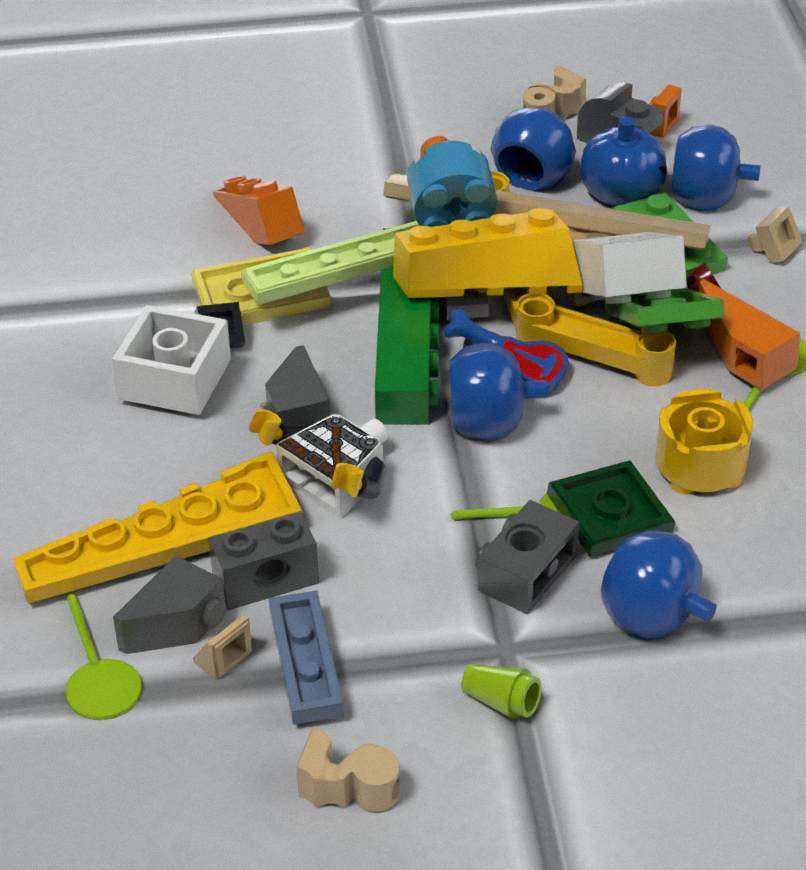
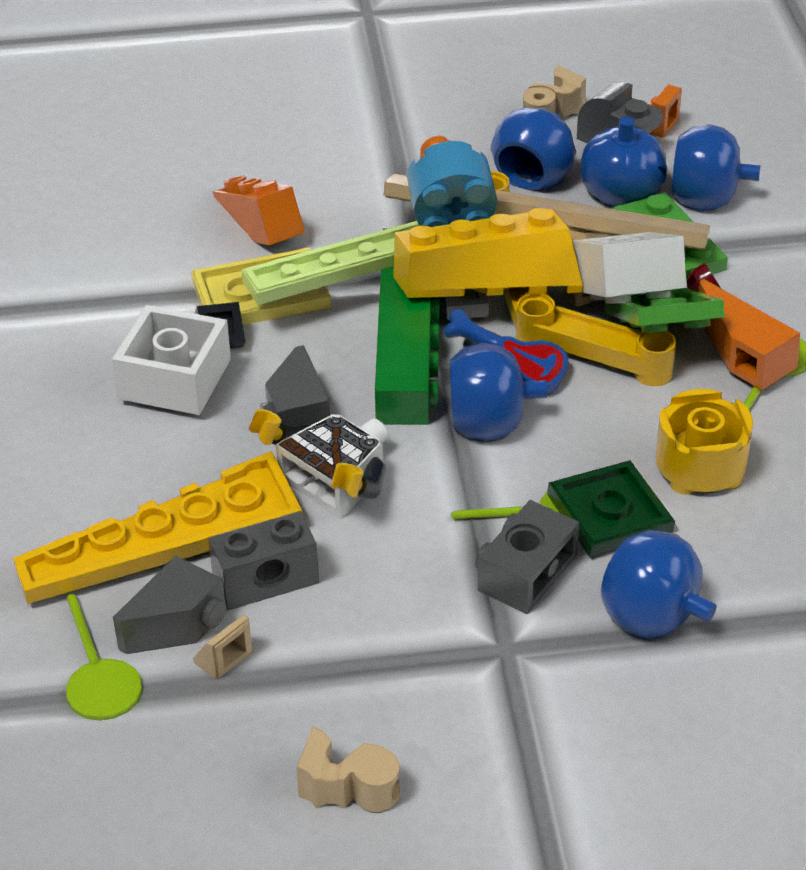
sand blue plate [269,590,344,725] -> none
lime cone [461,663,542,719] -> none
tan tile [747,206,803,263] -> none

